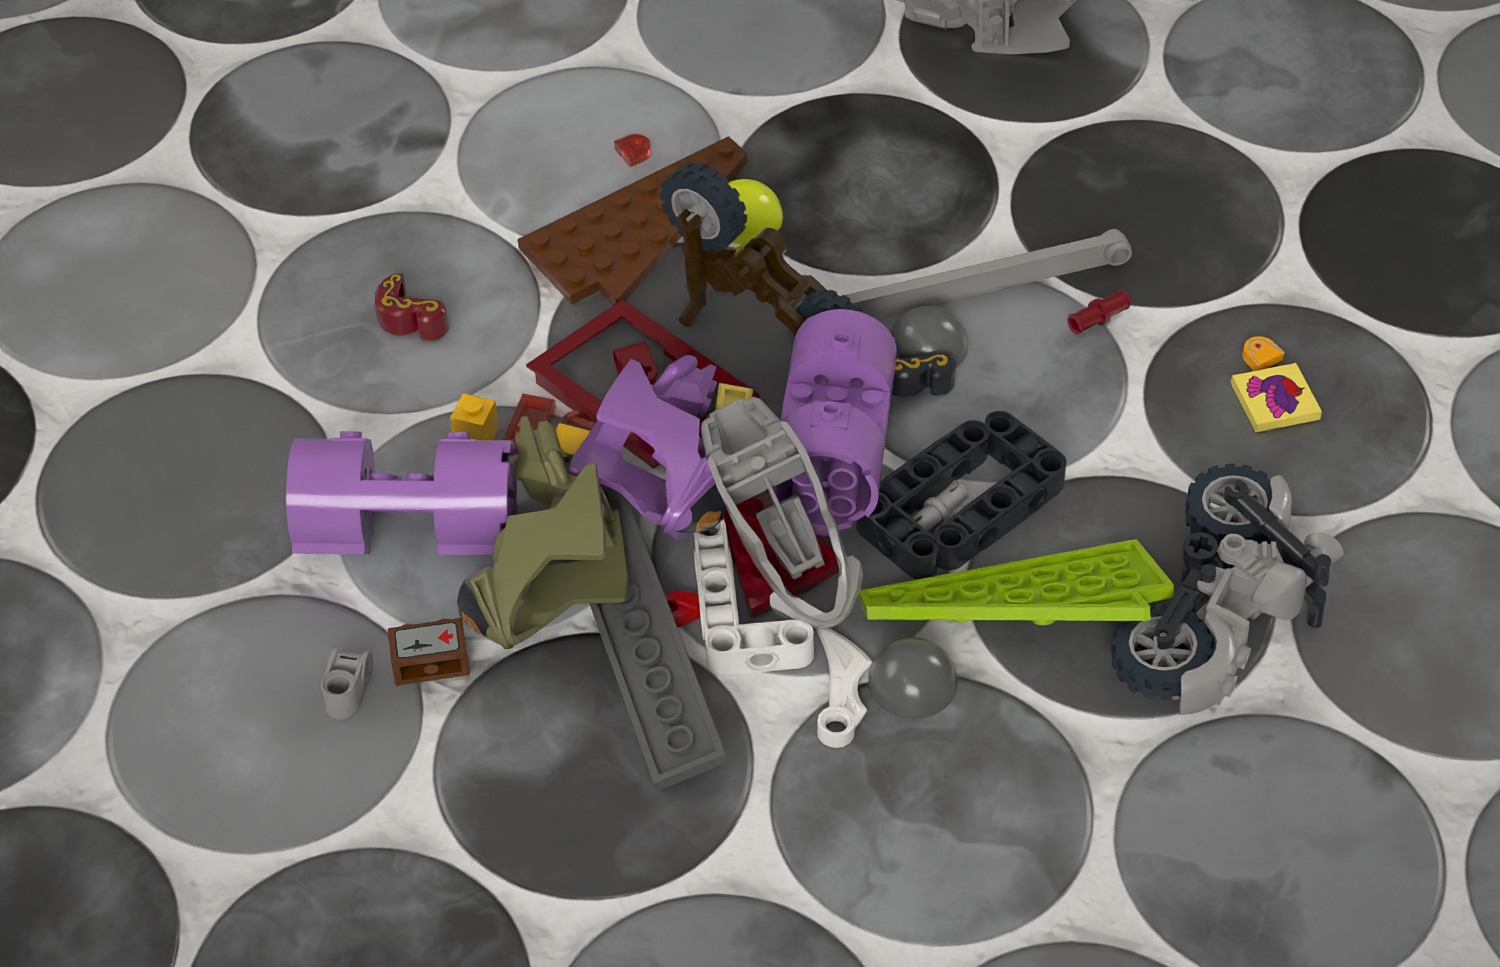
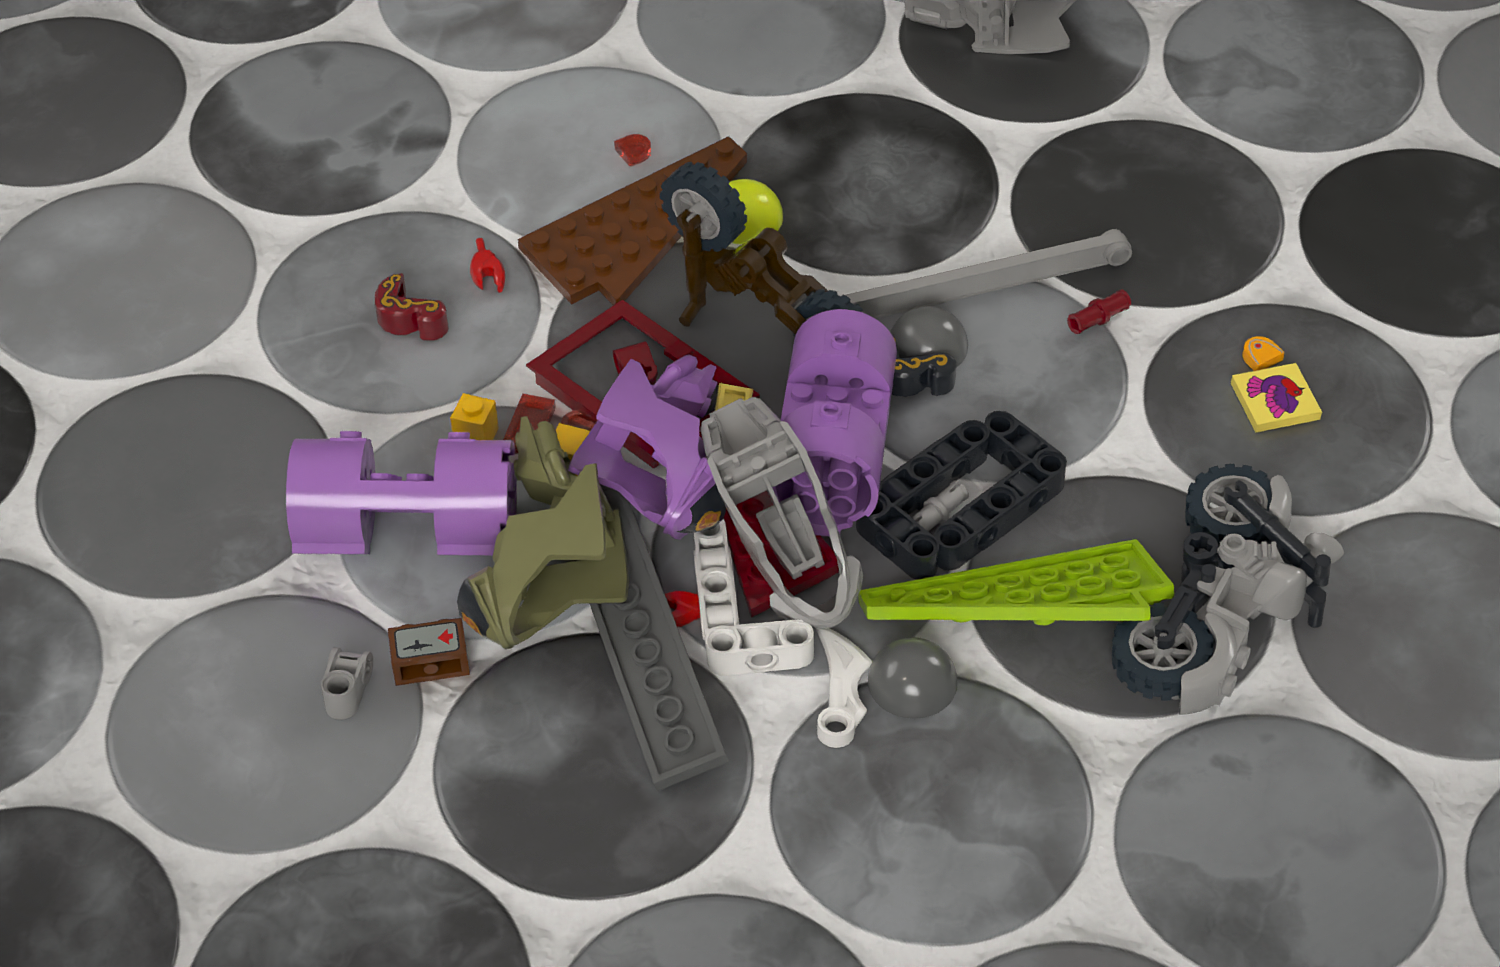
none -> red hand [470,238,506,293]

